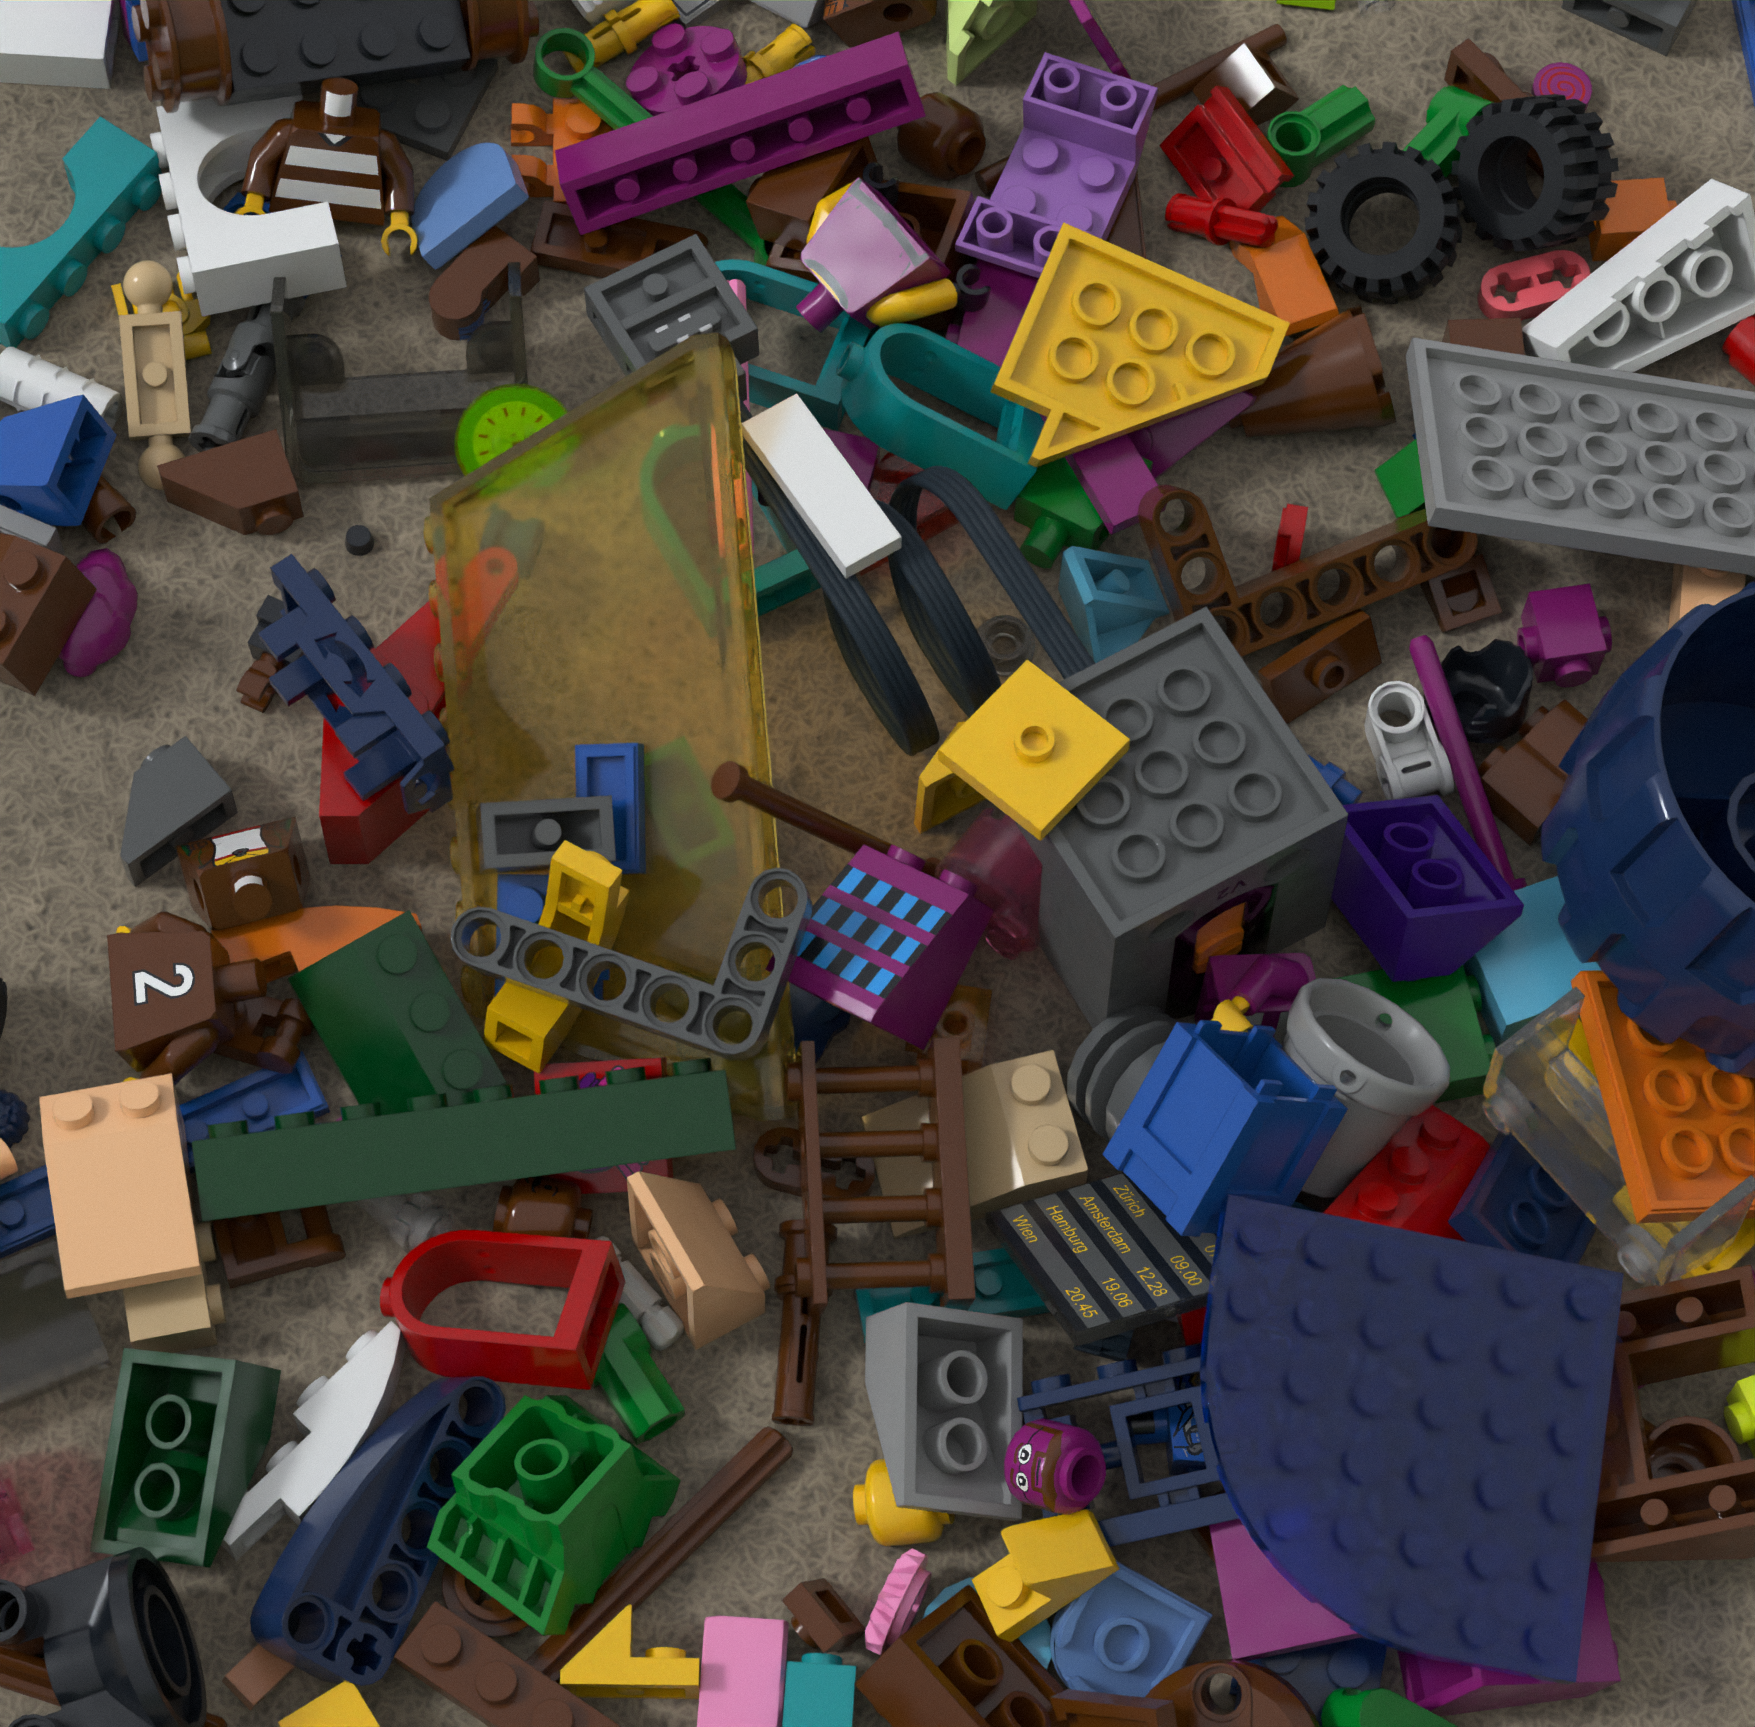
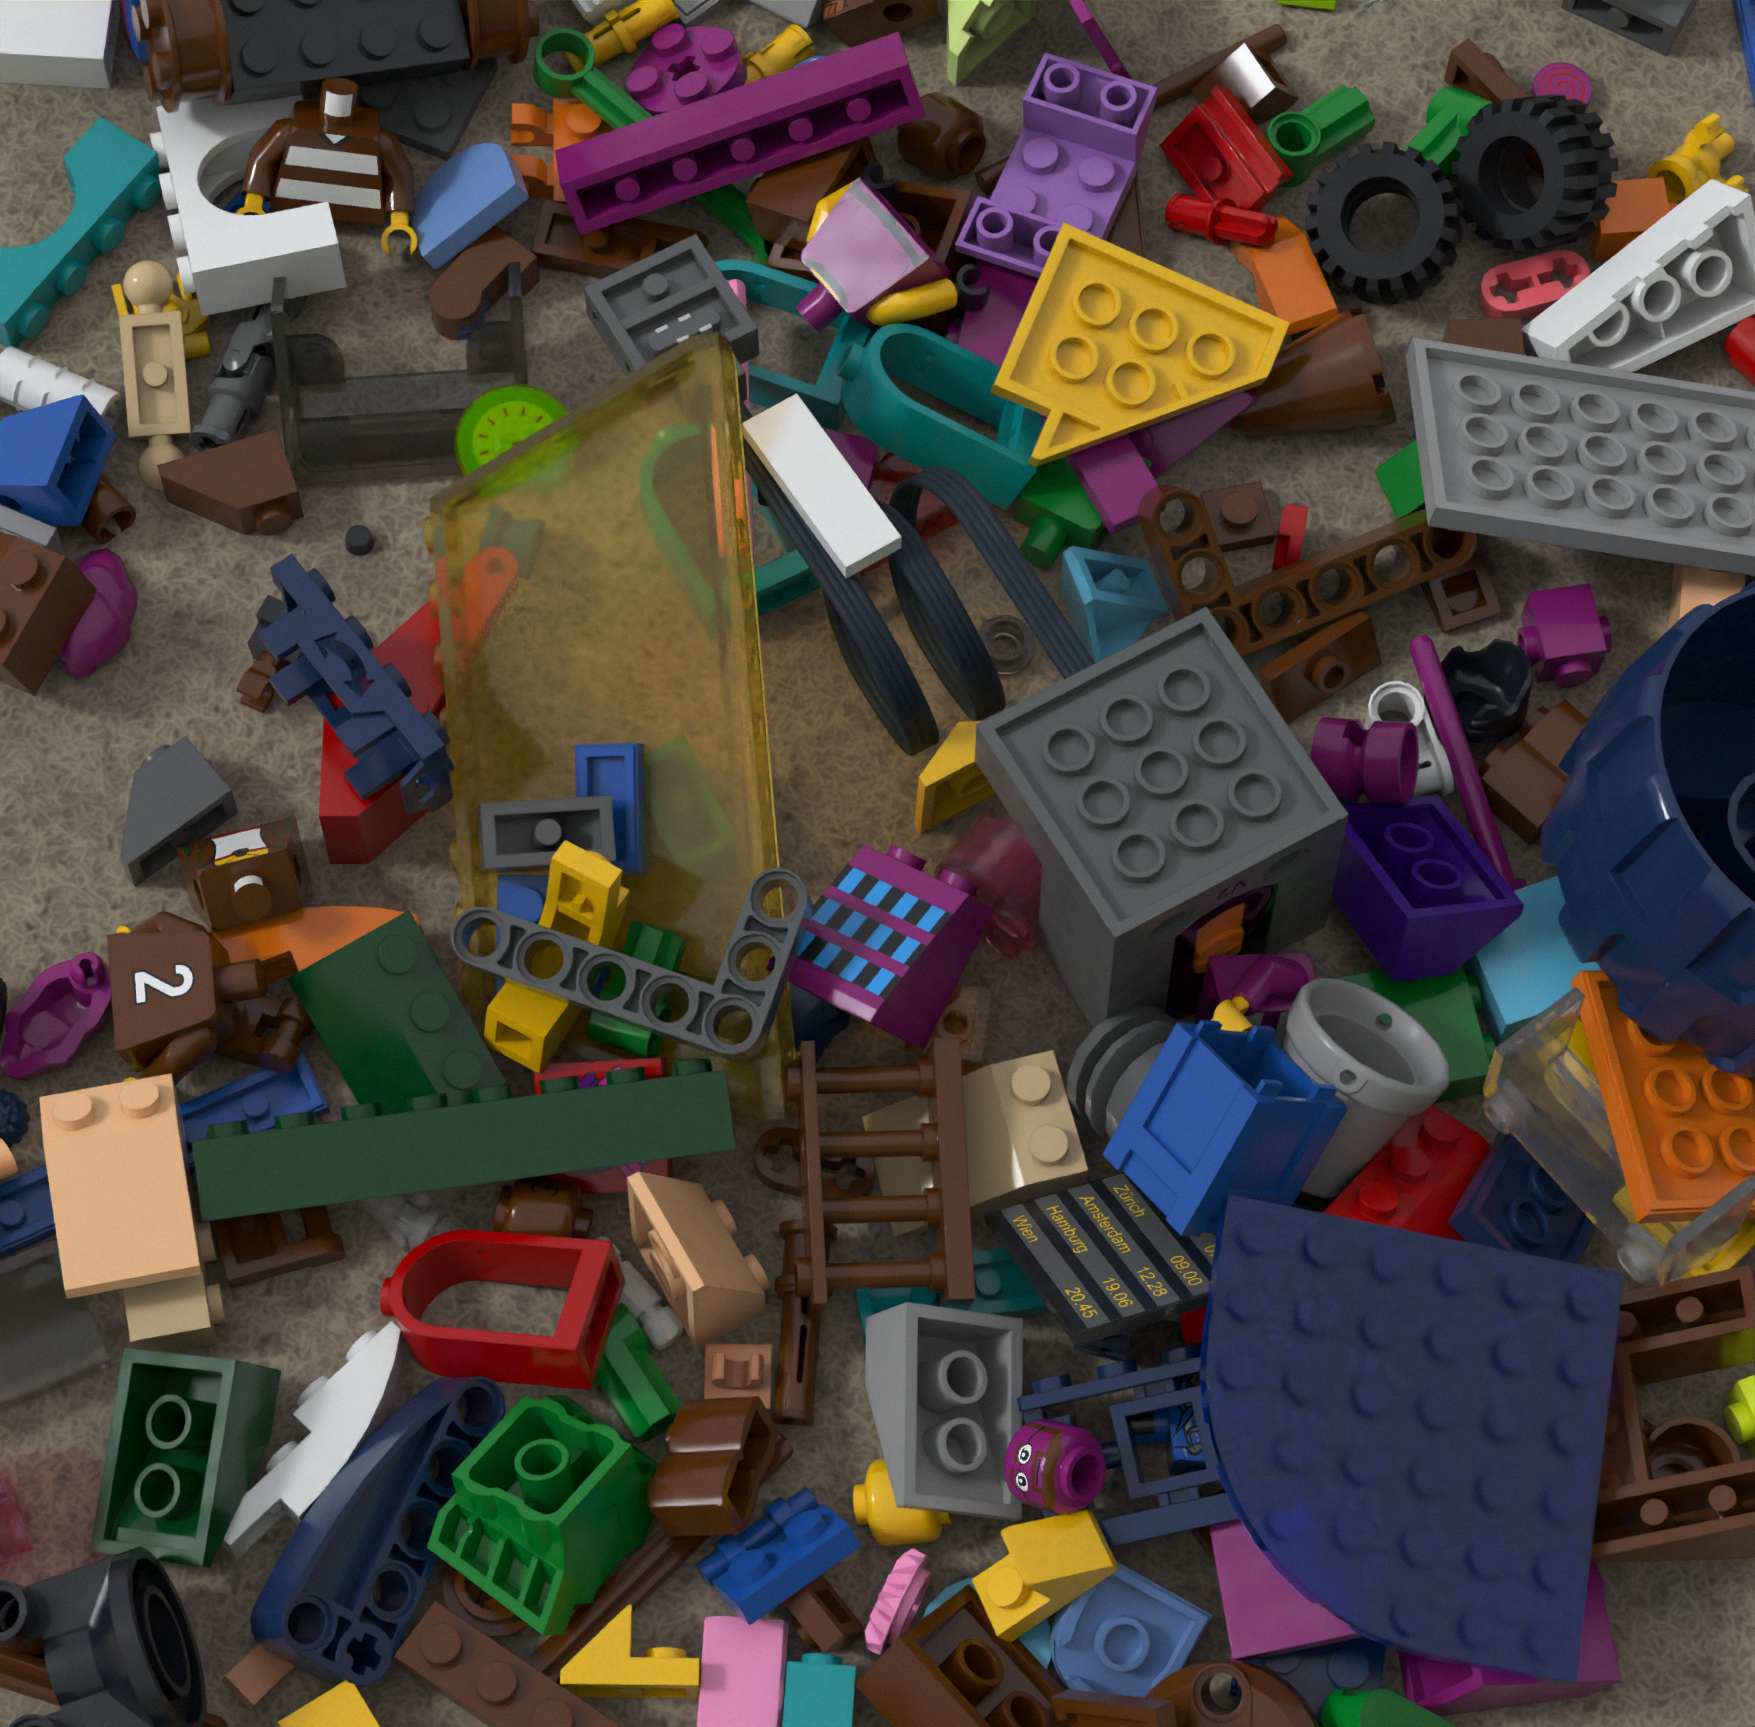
reddish brown bar [711,761,951,879] -> none
yellow plate [938,659,1130,841] -> none
none -> magenta arm [0,952,112,1081]
none -> green piece [587,920,689,1058]
none -> reddish brown brick [647,1396,777,1537]
none -> blue plate [695,1487,861,1625]
none -> nougat tile [704,1343,772,1414]
none -> reddish brown plate [1200,481,1275,553]
none -> magenta wheel [1311,717,1419,805]
none -> yellow piece [1646,113,1749,205]

